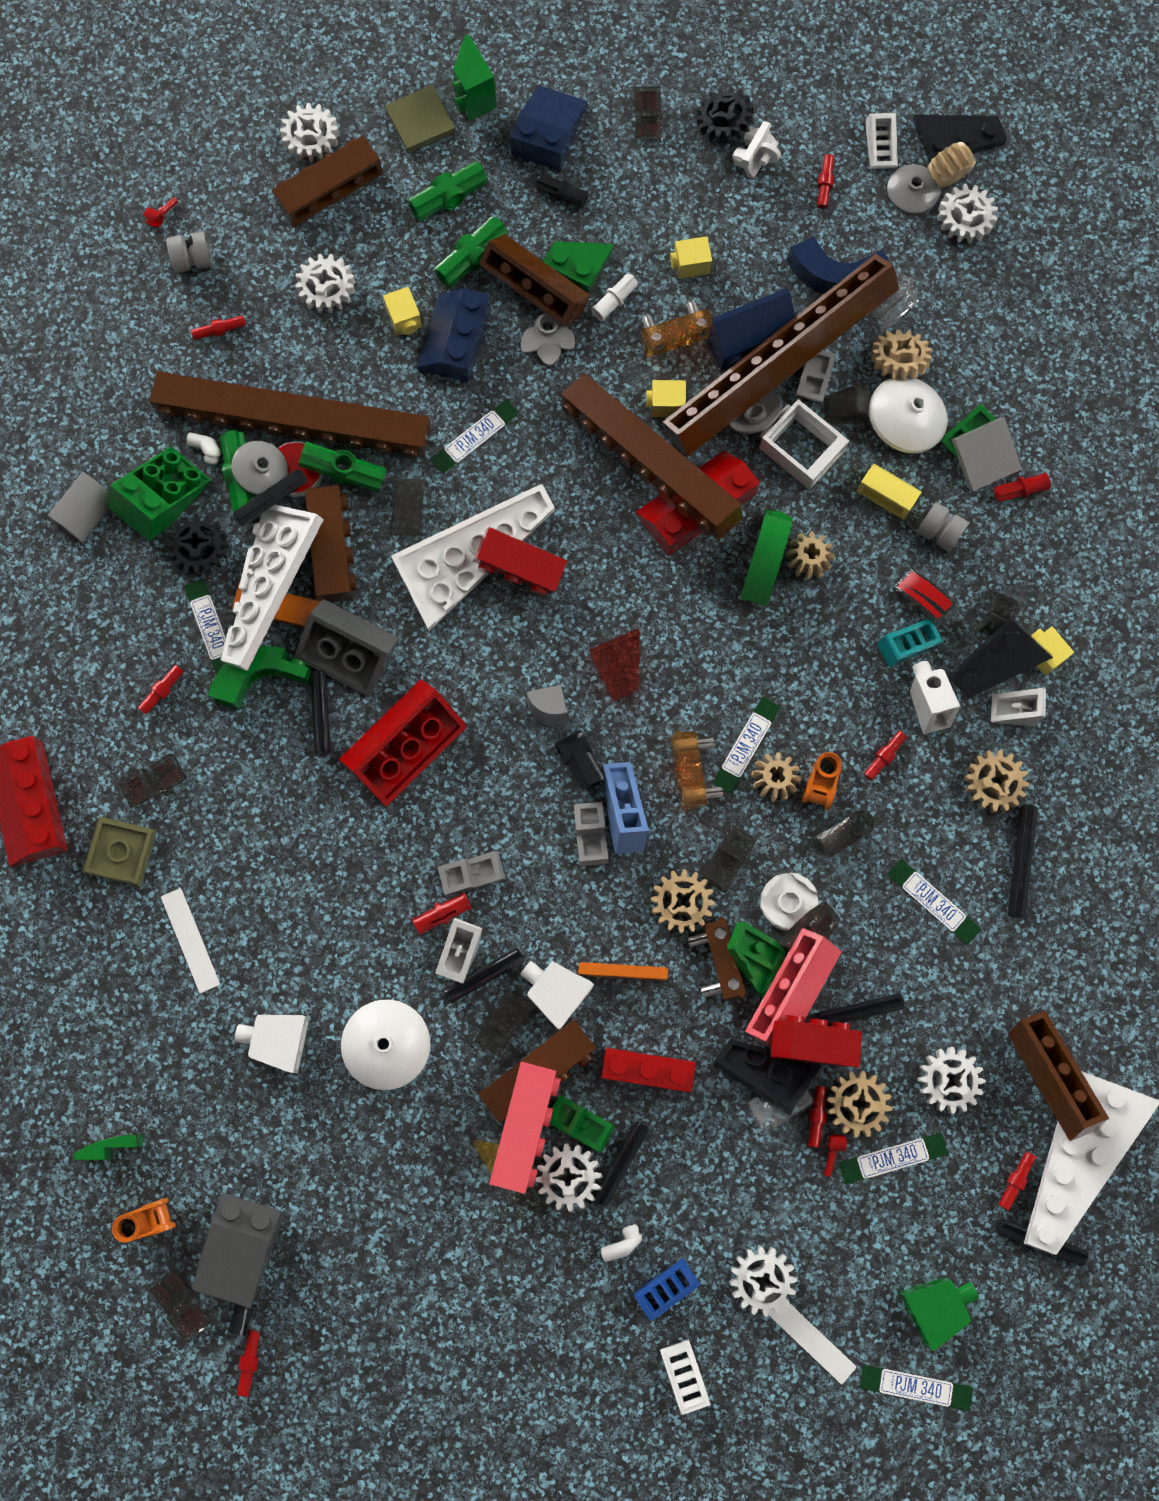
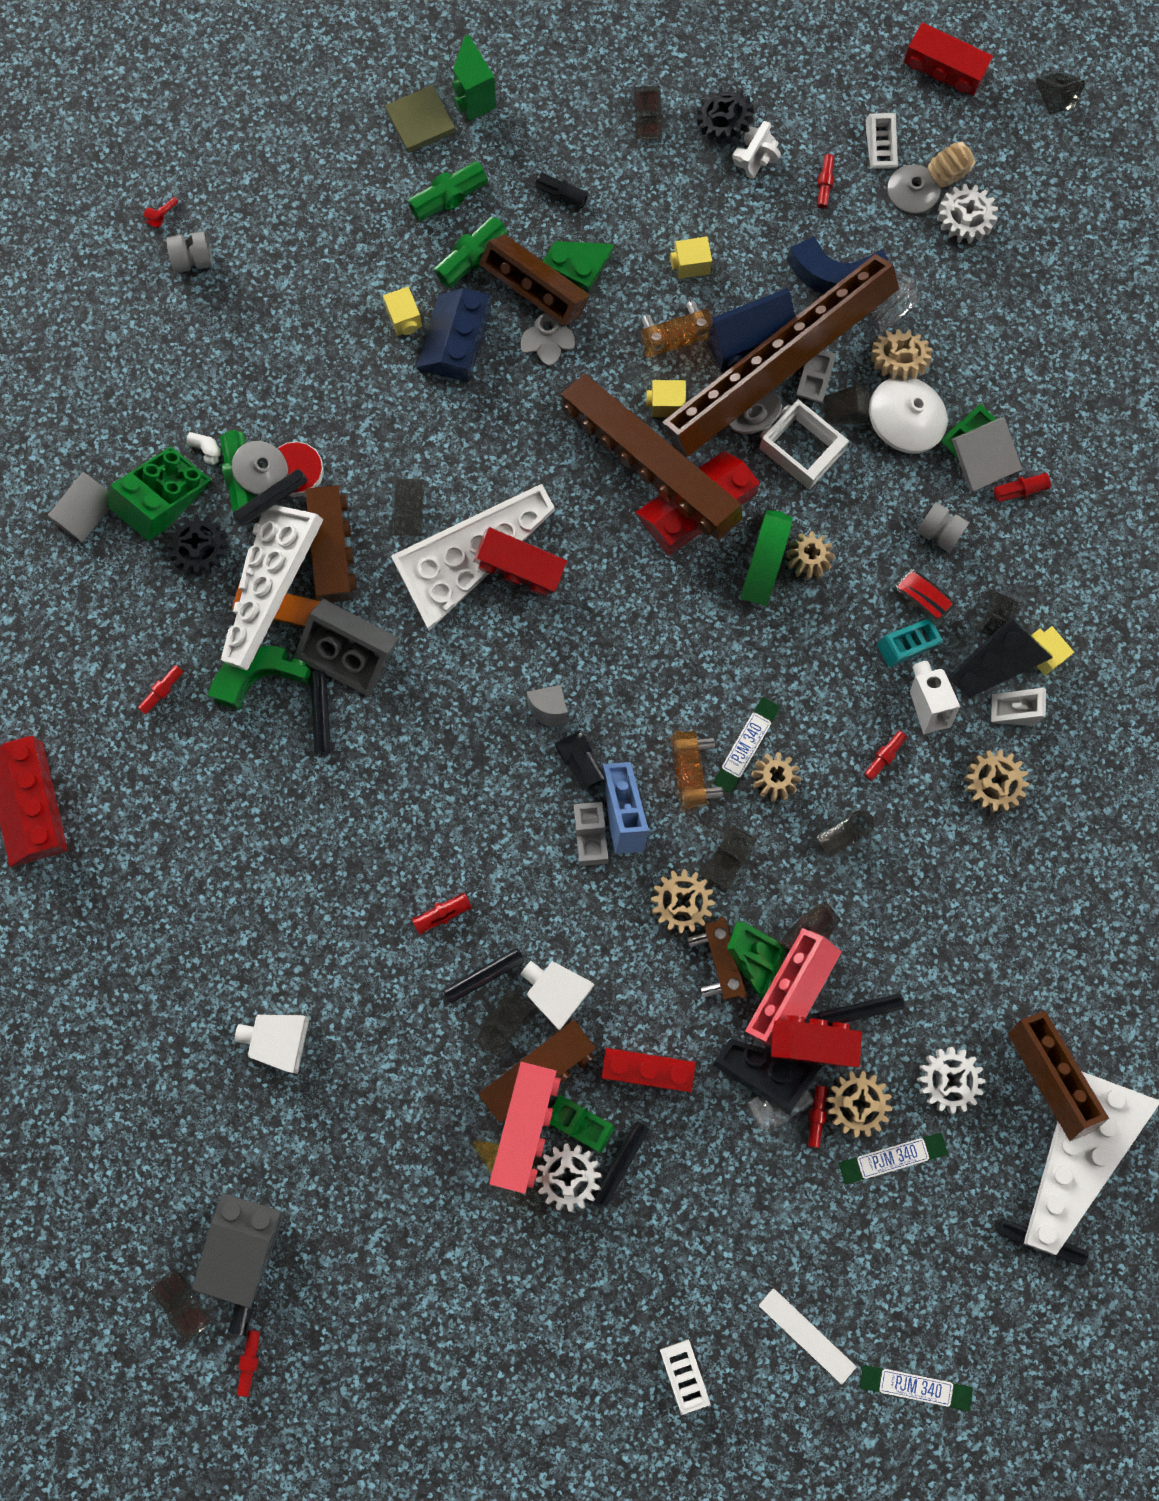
green slope [73,1134,143,1160] -> none
olive tile [82,816,157,887] -> none
orange piece [112,1197,176,1243] -> none
clear smoke slope [118,754,187,808] -> none
reddish brown brick [149,371,431,459] -> none
white sticker [161,888,220,993] -> none
sticker [184,578,226,674] -> none
red bar [190,315,247,341] -> none
reddish brown brick [272,135,383,228] -> none
white gear [280,103,339,162] -> none
white gear [295,254,355,313] -> none
green piece [298,442,386,493] -> none
red slope [339,679,468,807] -> none
white dish [341,1000,431,1090] -> none
sticker [430,399,519,474] -> none
white slope [435,918,483,984] -> none
light grey slope [438,851,505,895] -> none
dark blue slope [510,85,588,171] -> none
orange tile [578,962,668,981] -> none
clear red wing [588,629,640,703] -> none
white axle [591,274,638,322] -> none
white arm [601,1224,642,1262] -> none
blue slope [633,1258,700,1322] -> none
white gear [729,1246,797,1317] -> none
white tile [760,873,819,931] -> none
orange piece [801,752,842,811] -> none
red hand [824,1134,847,1177] -> none
light yellow brick [857,464,922,520] -> none
sticker [888,859,981,945] -> none
green torso [898,1277,979,1351] -> none
black wing [913,115,1007,163] -> none
red bar [998,1151,1037,1211] -> none
black axle [1008,804,1038,919] -> none
none -> red brick [903,22,993,96]
none -> clear smoke slope [1036,71,1085,115]

